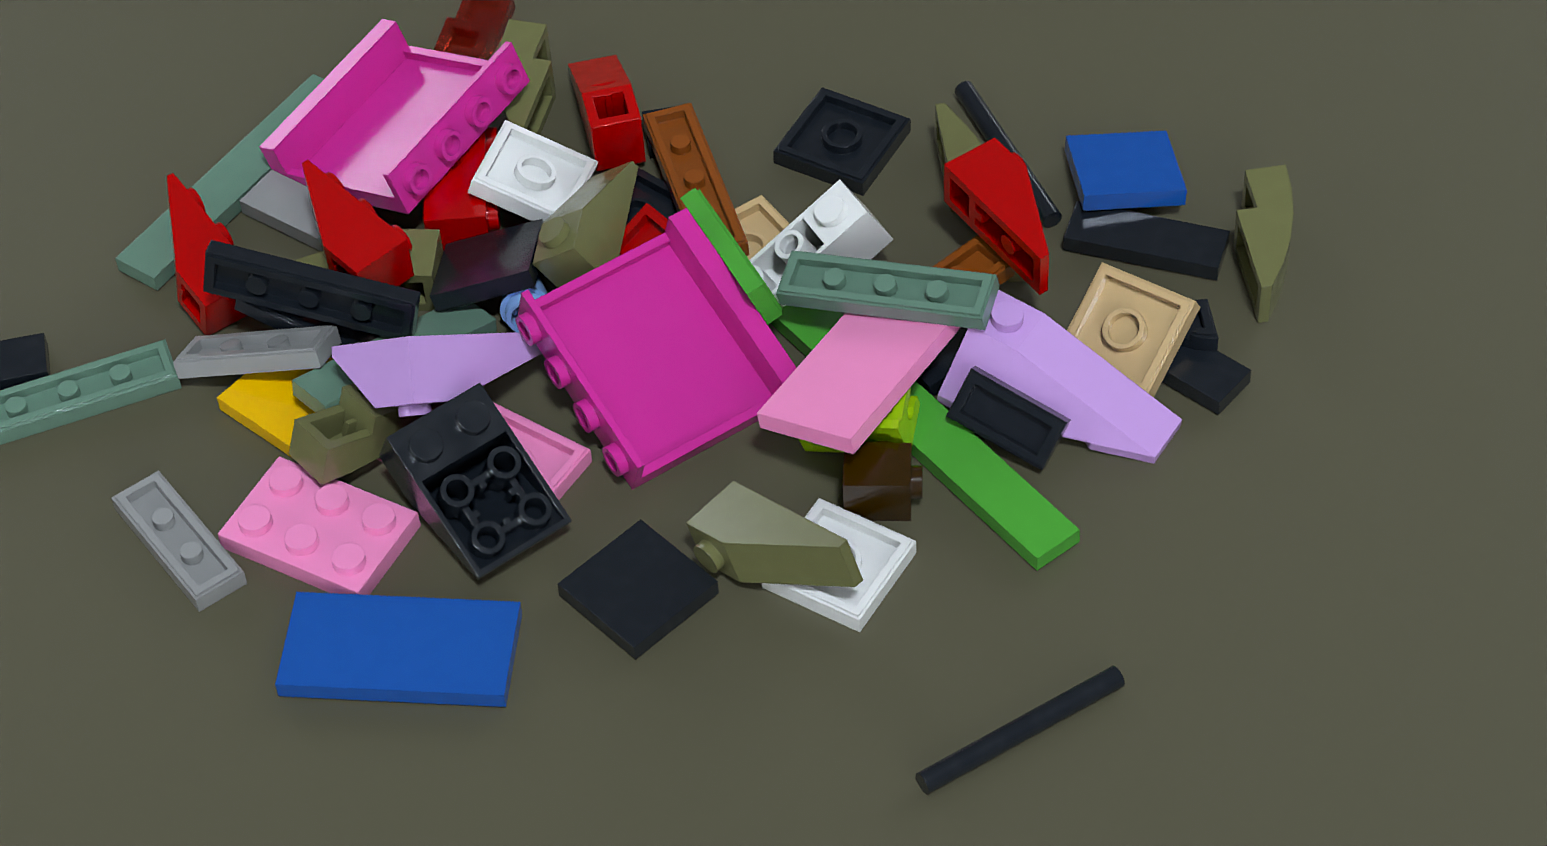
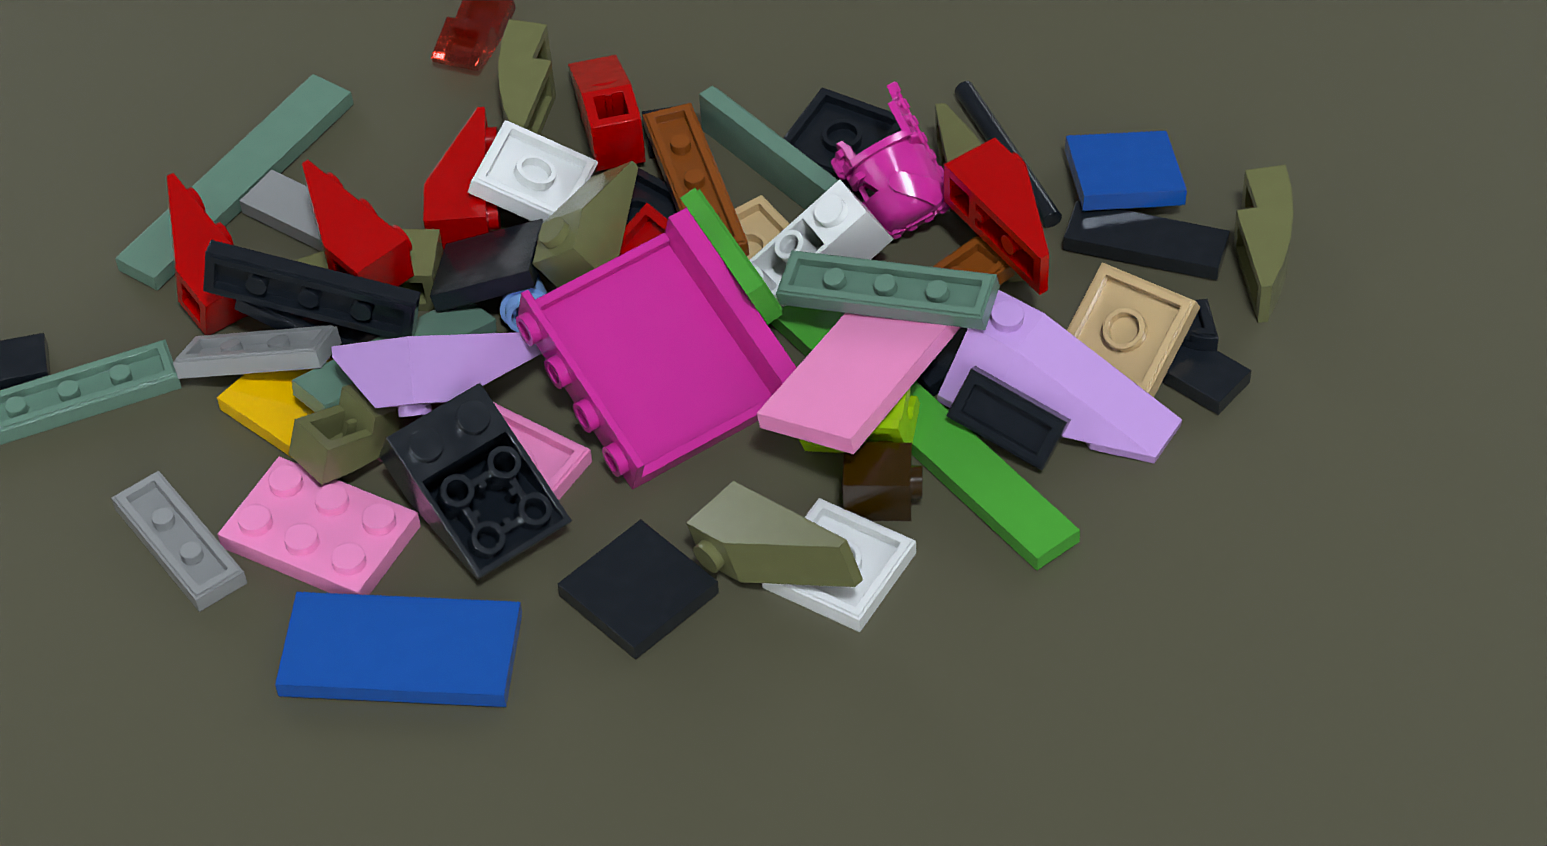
dark pink panel [259,19,530,214] -> none
black bar [916,665,1125,794] -> none
none -> sand green tile [699,85,850,210]
none -> dark pink helmet [831,81,950,239]

